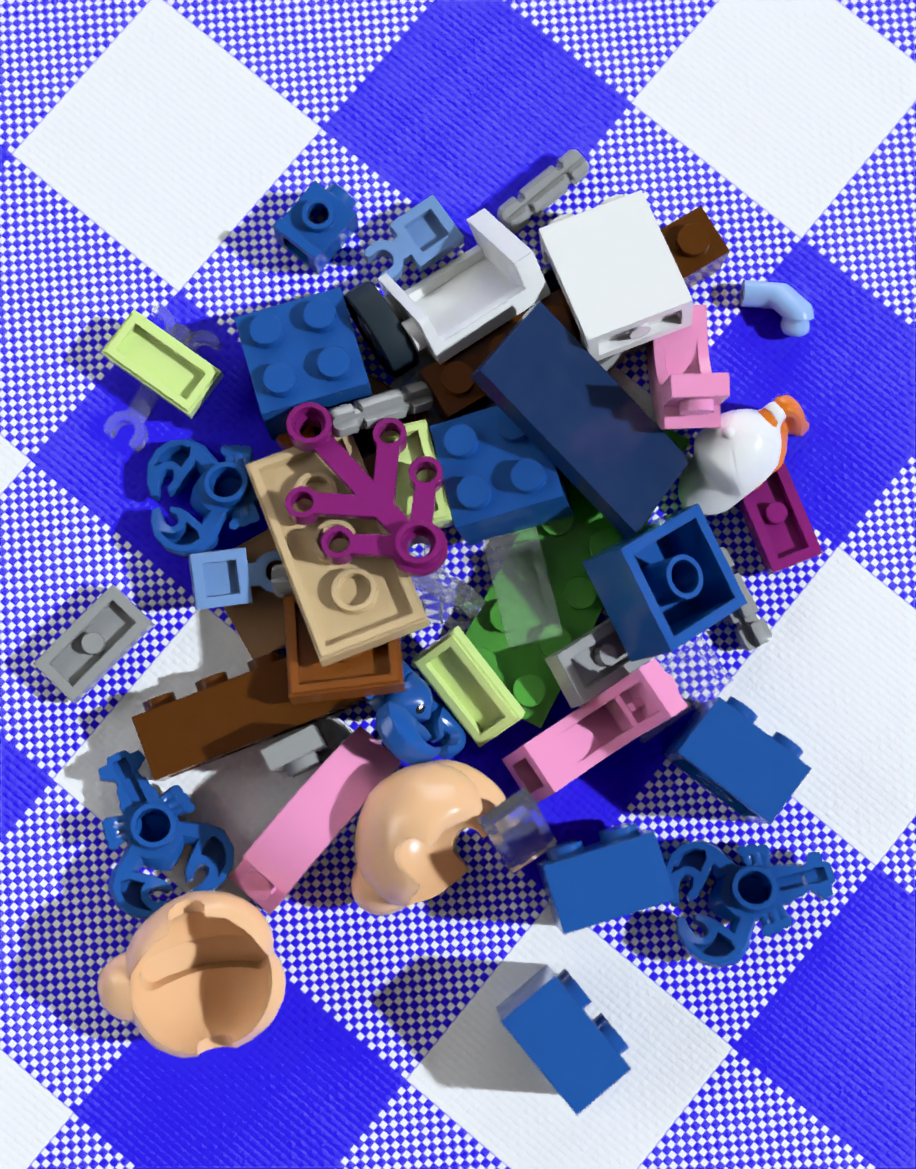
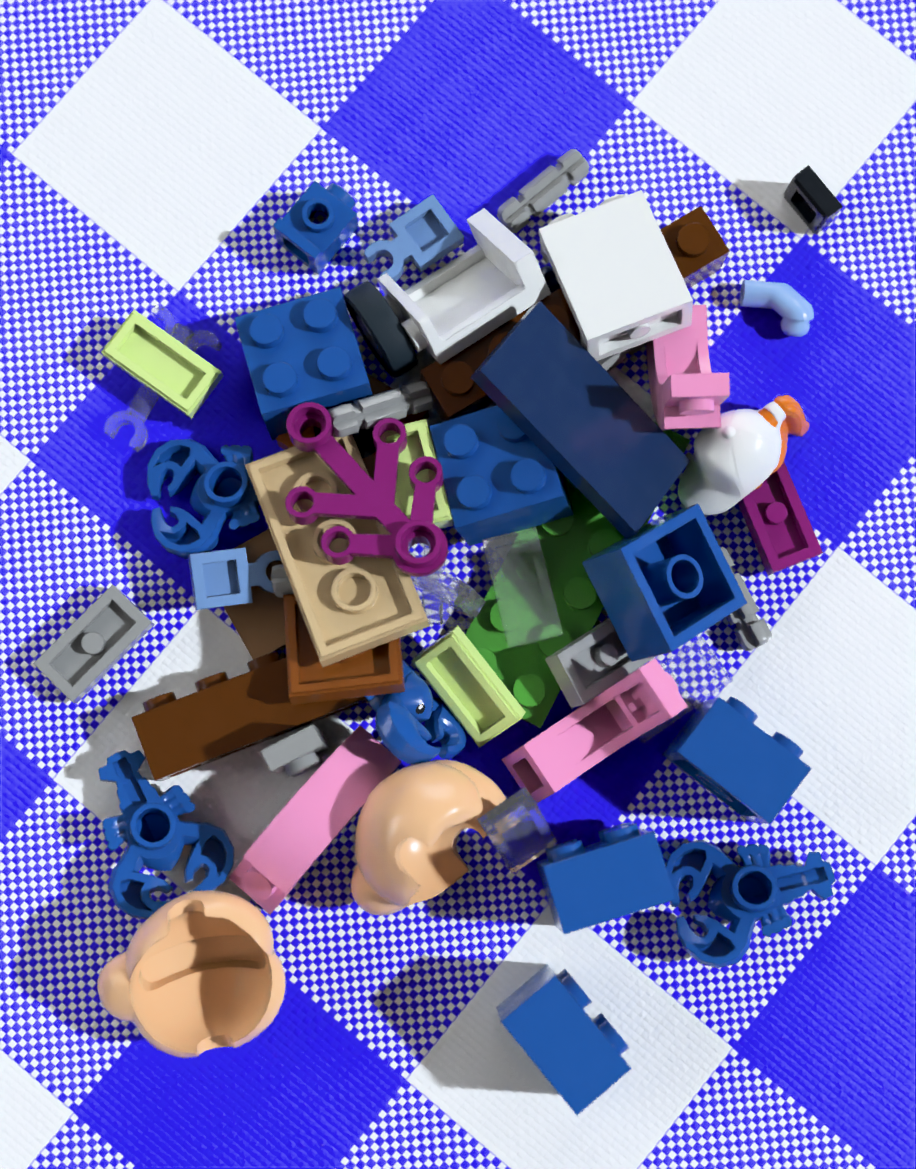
none -> black tile [783,165,843,235]

